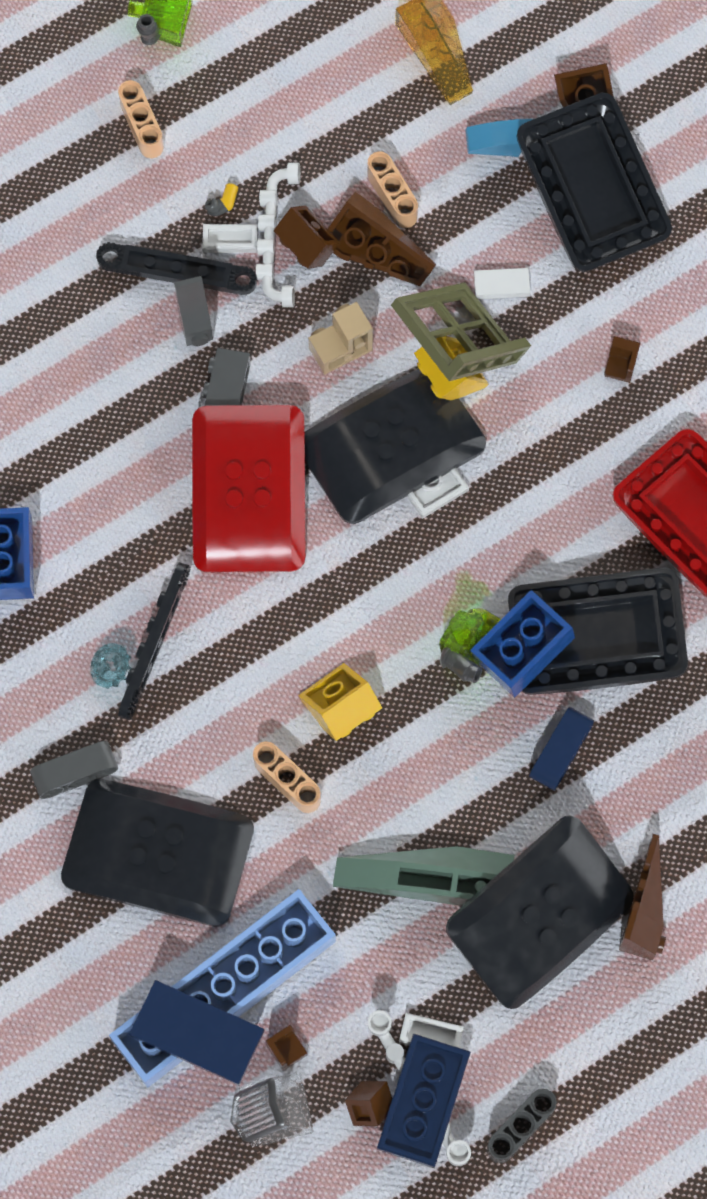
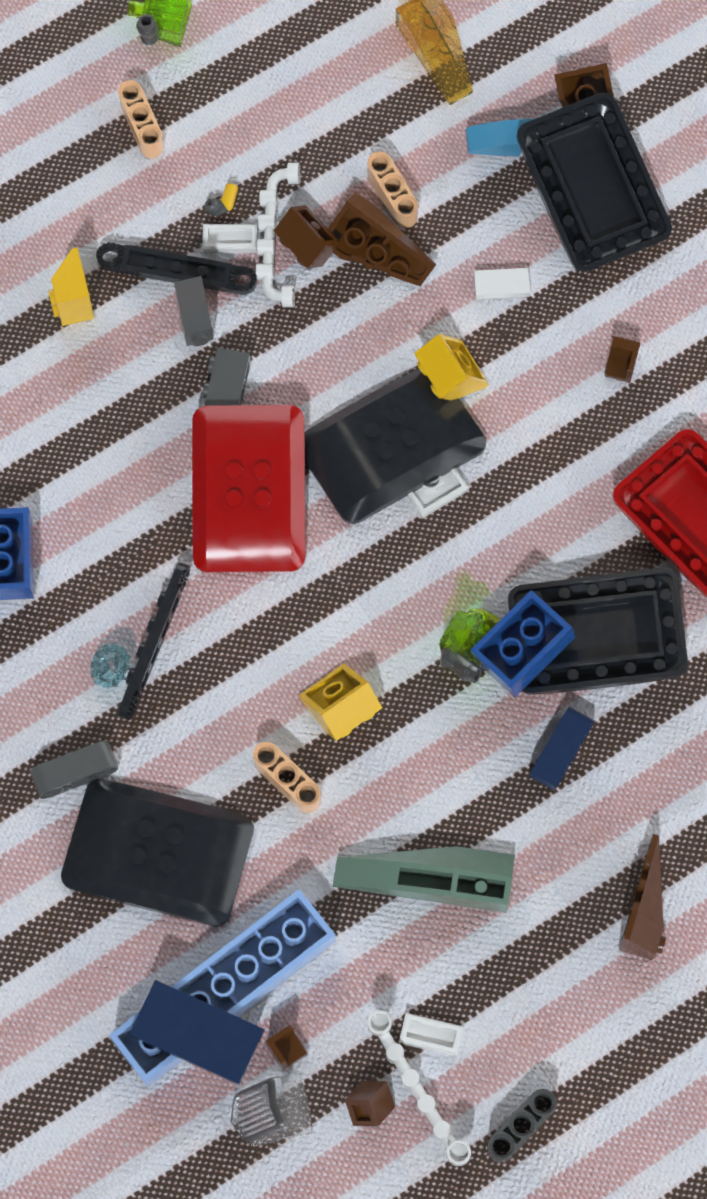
tan brick [308,302,373,375] -> none
dark blue tile [377,1033,471,1169] -> none
olive window [391,282,532,381] -> none
black wedge [446,816,634,1009] -> none
none -> yellow slope [48,247,94,326]

